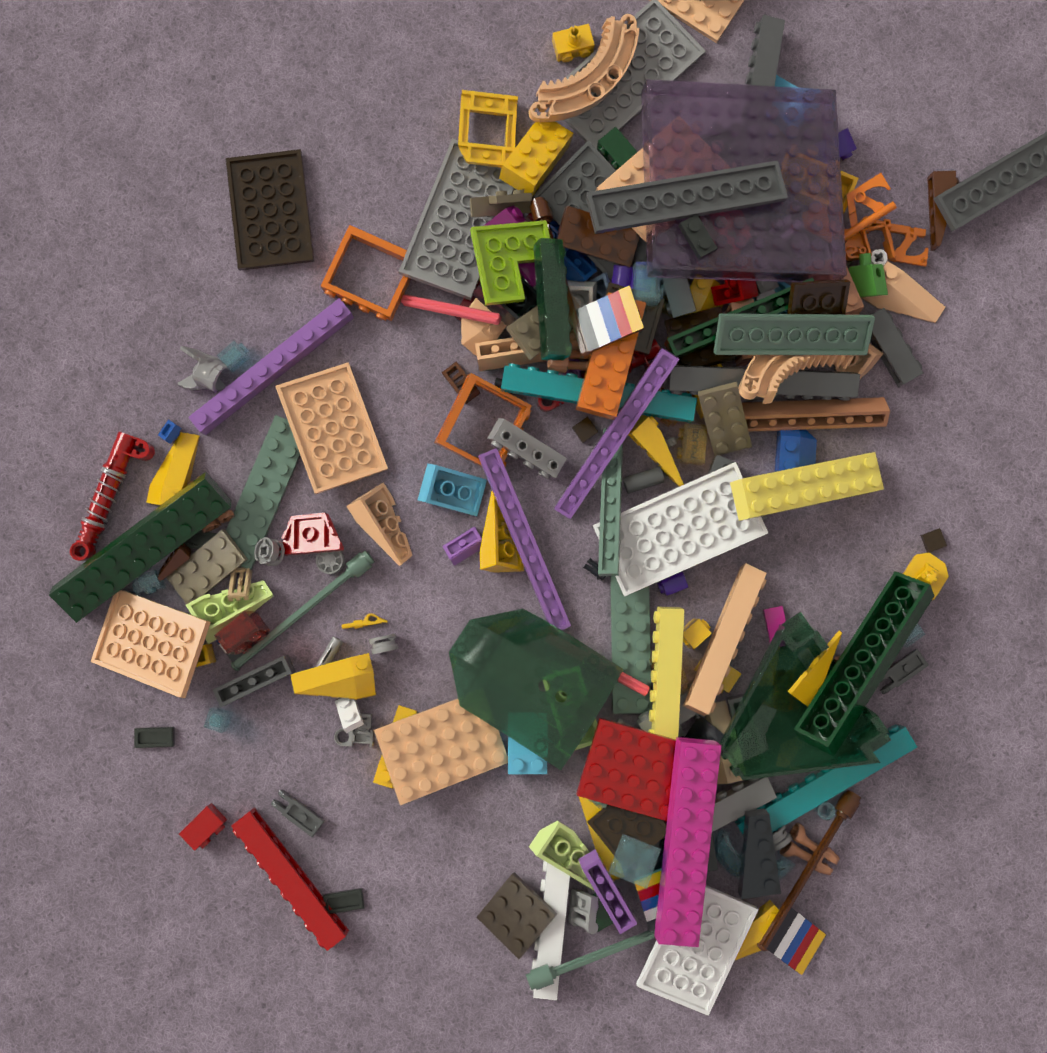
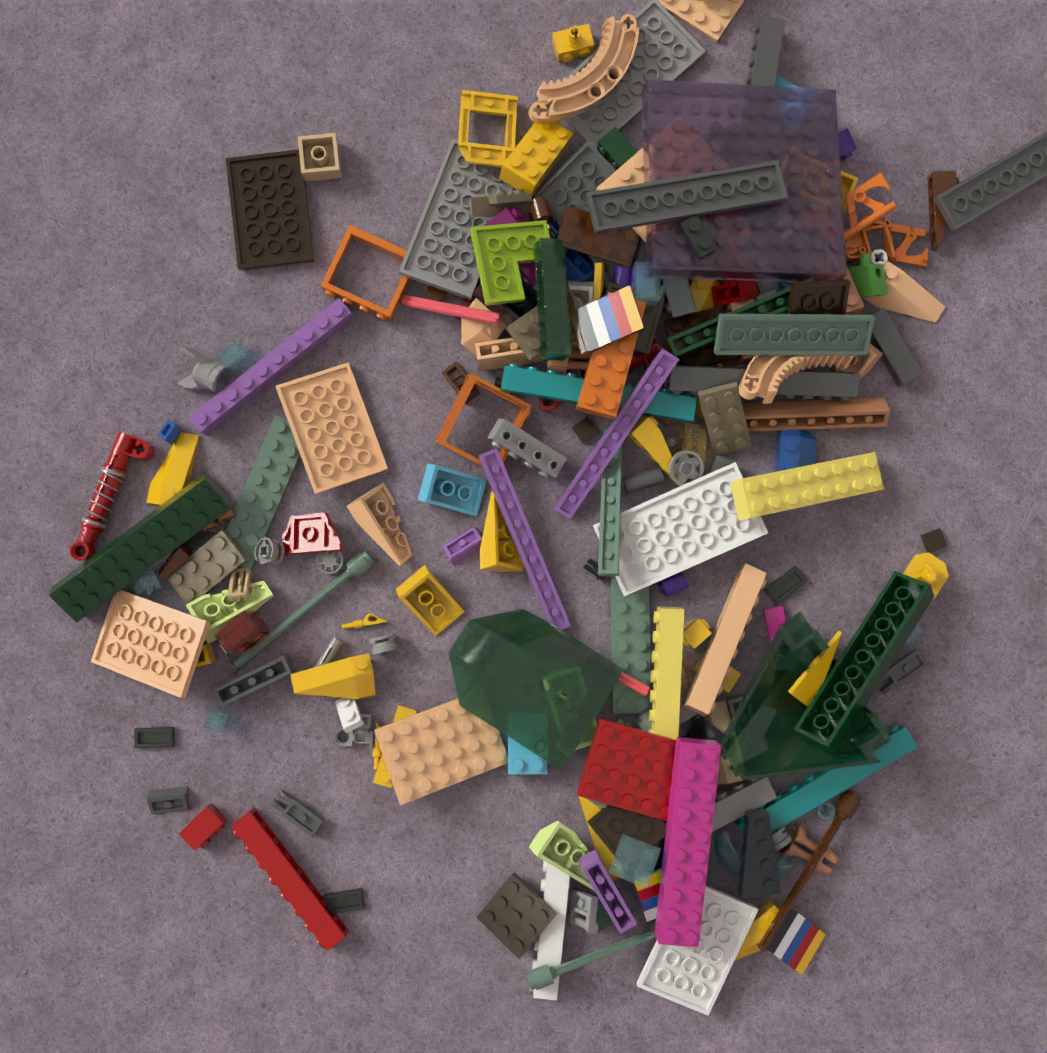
none -> dark grey slope [147,786,190,814]
none -> tan brick [298,133,342,182]
none -> yellow hand [373,722,381,769]
none -> yellow slope [396,565,465,636]
none -> reddish brown tile [427,285,446,302]
none -> yellow tile [593,262,605,302]
none -> light grey wheel [668,450,704,486]
none -> pearl dark grey tile [765,566,807,604]

